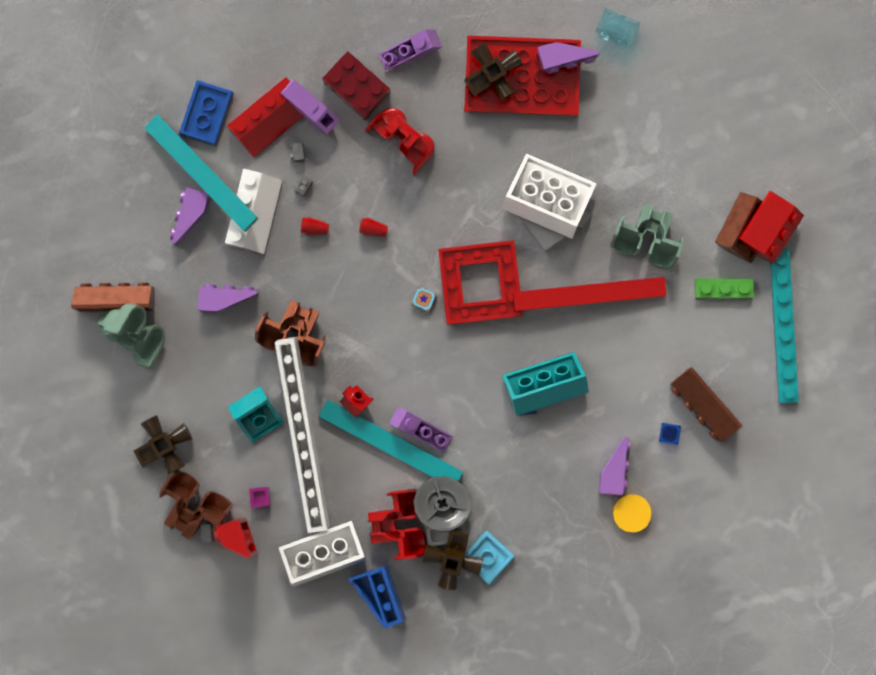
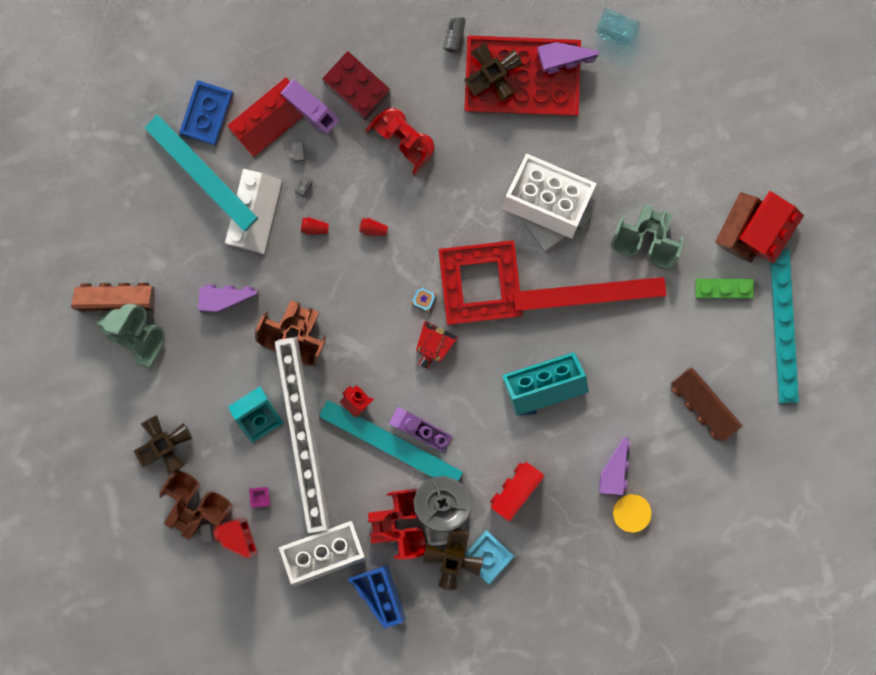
medium lavender slope [170,187,210,246] -> none
medium lavender slope [379,29,442,71] -> none
clear blue tile [658,423,681,445] -> none
none -> red torso [416,321,458,370]
none -> dark grey hinge [443,17,465,53]
none -> red slope [490,461,545,521]

